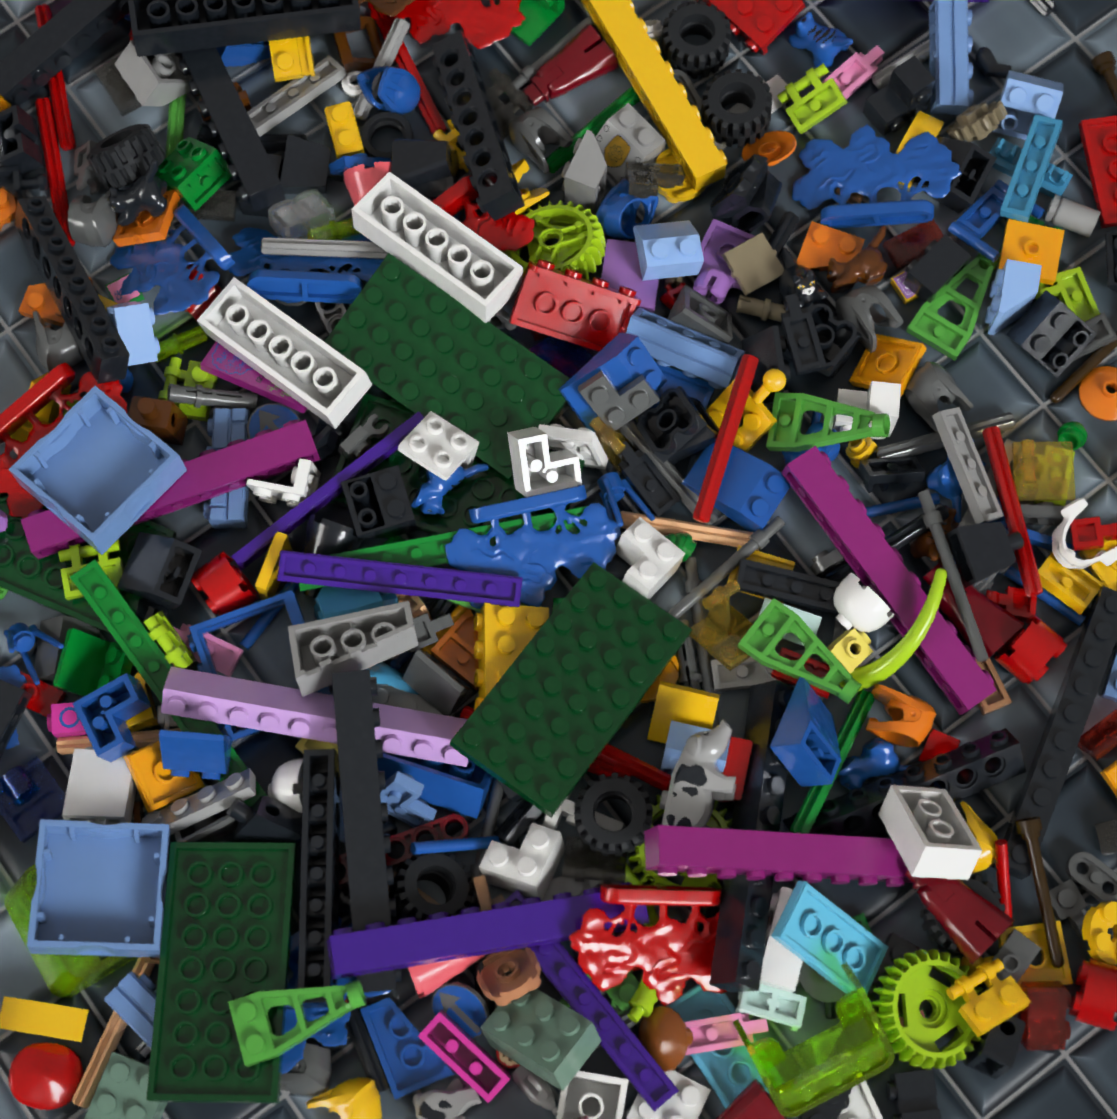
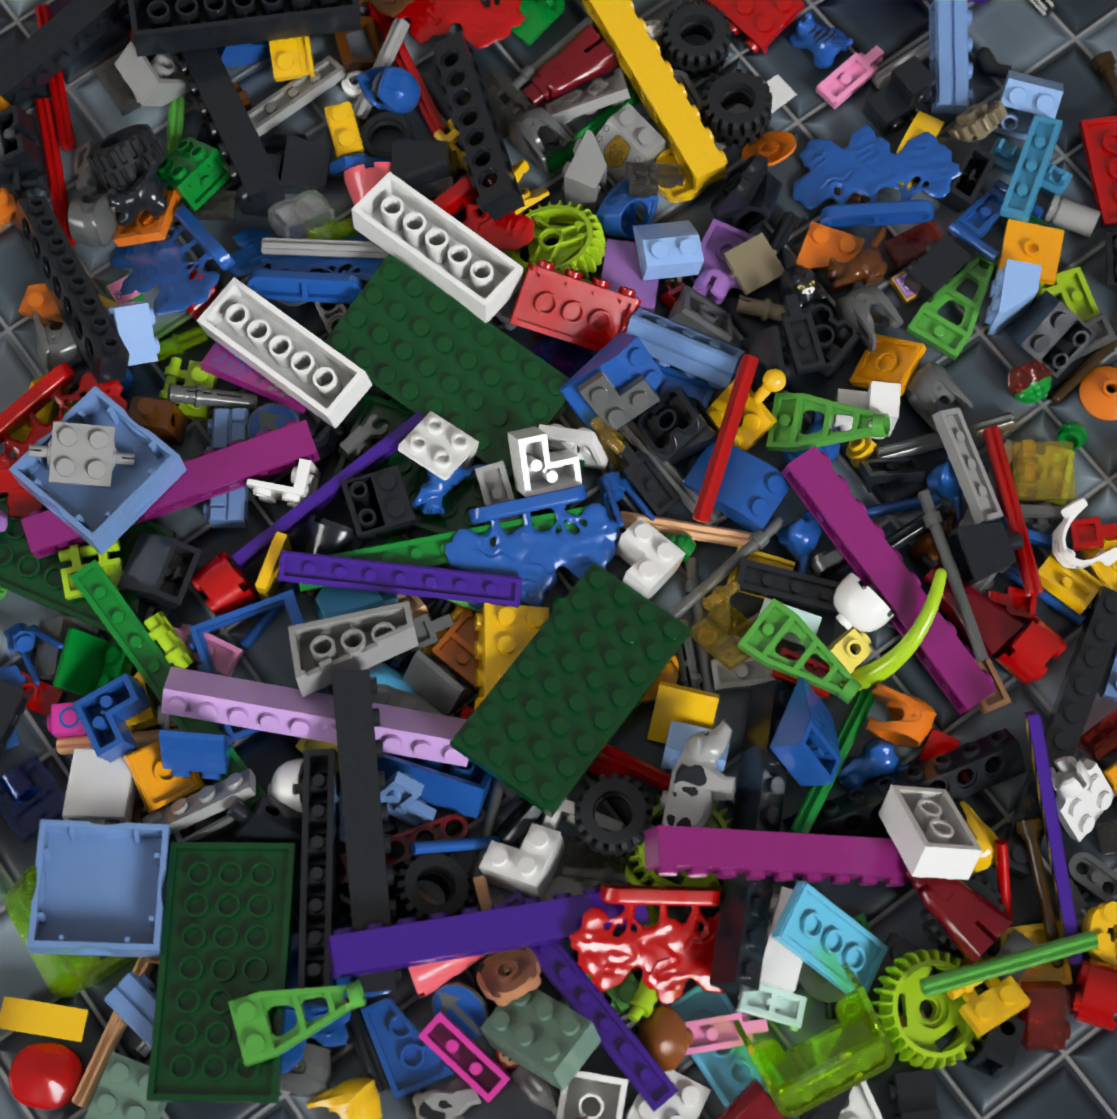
red slope [718,736,753,803] -> none
lime plate [777,63,848,134] -> none
none -> light grey plate [28,421,135,488]
none -> light grey hinge [474,460,520,524]
none -> light grey wing [546,67,630,125]
none -> blue animal [778,510,824,574]
none -> bright green axle [919,931,1099,997]
none -> clear red piece [1008,359,1052,404]
none -> dark purple tile [1024,711,1083,965]
none -> white plate [1050,756,1115,843]

